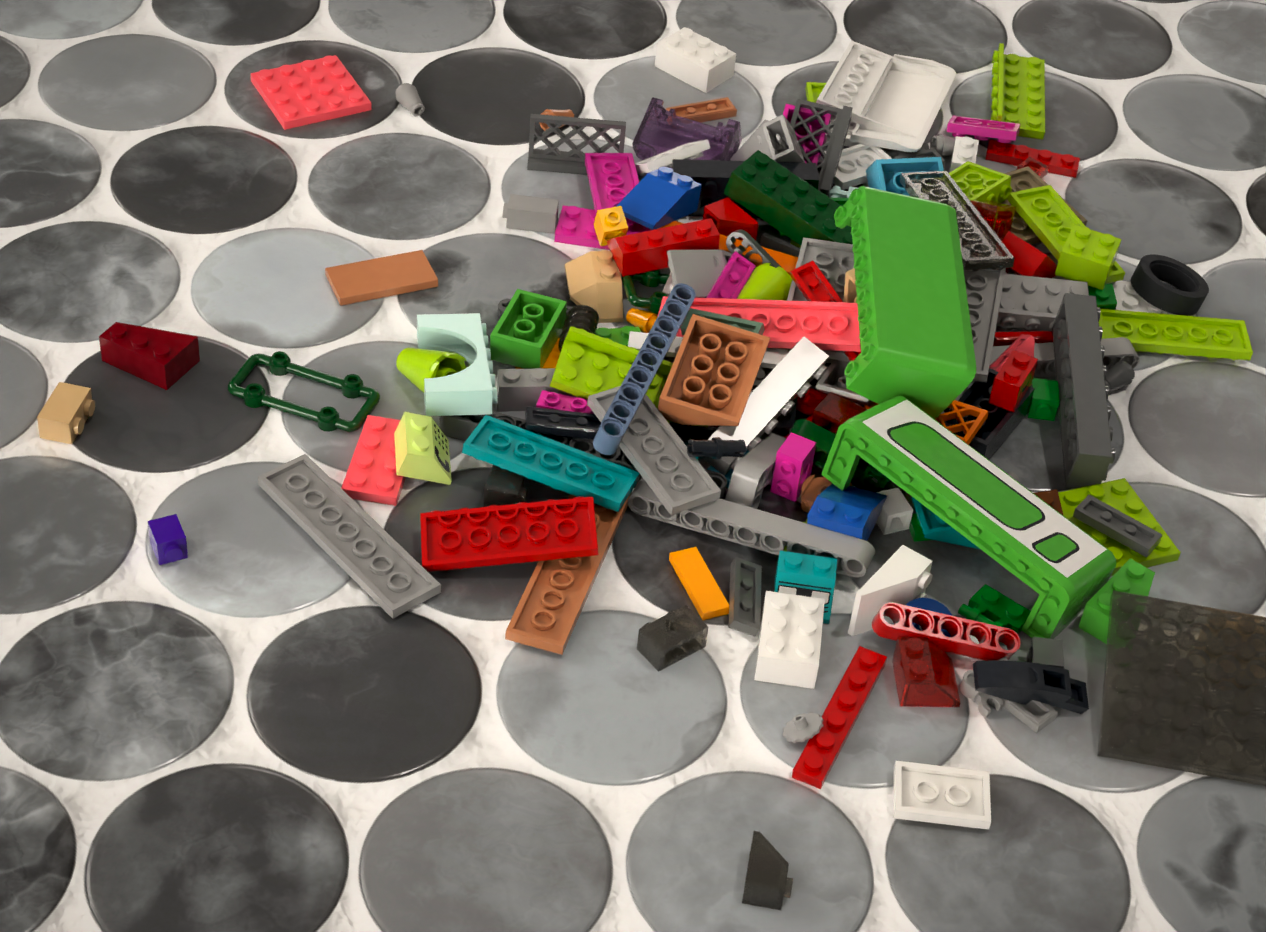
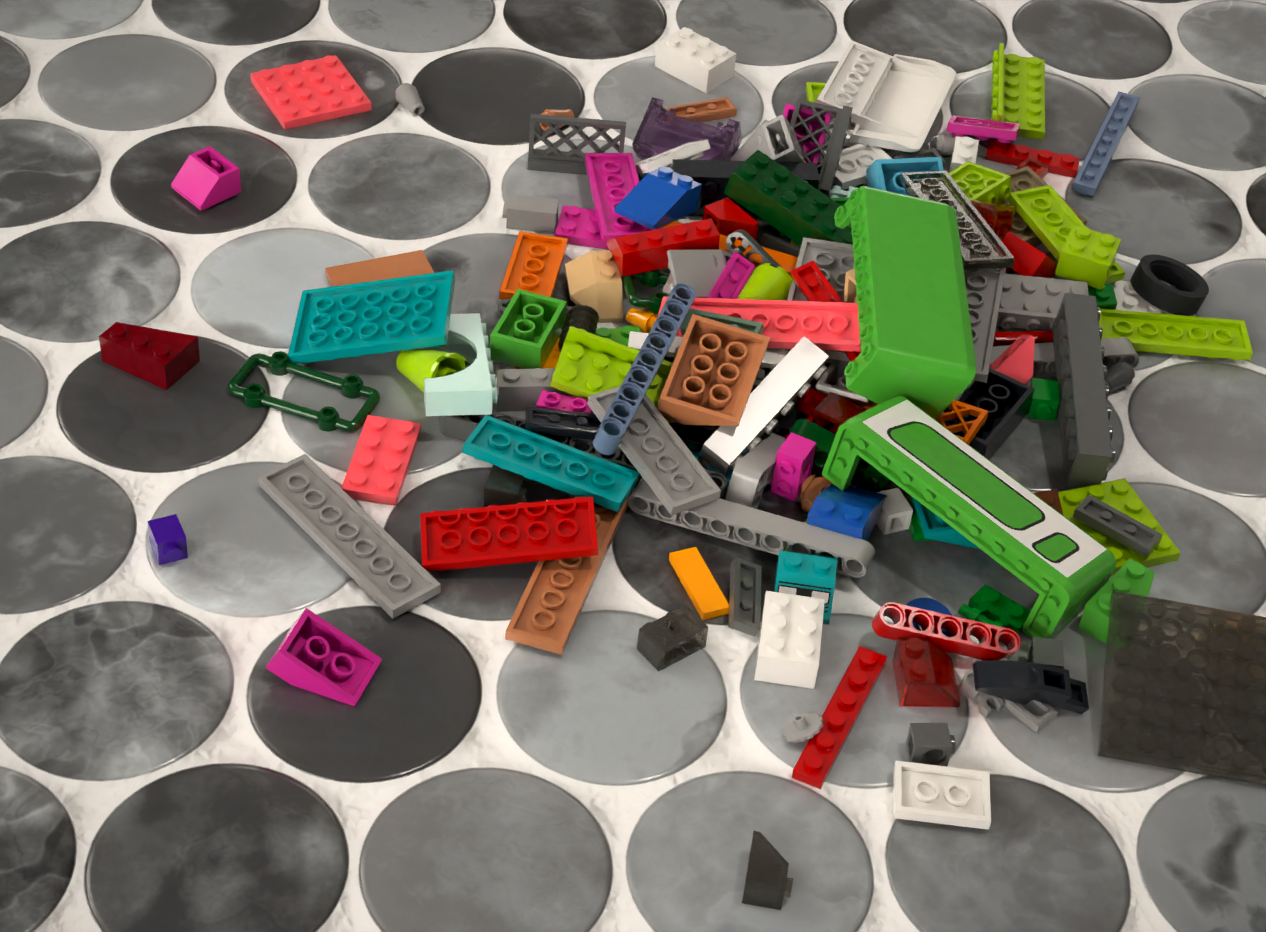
tan brick [37,382,95,444] -> none
yellowish green slope [394,412,452,485] -> none
yellow brick [593,206,628,246] -> none
black pin [687,437,746,459] -> none
white slope [848,545,933,636] -> none
red brick [989,350,1038,412] -> none
none -> dark pink slope [171,146,241,211]
none -> dark pink slope [265,608,382,706]
none -> teal plate [288,270,456,364]
none -> orange plate [499,231,568,300]
none -> dark grey brick [906,723,956,767]
none -> sand blue plate [1072,91,1140,197]

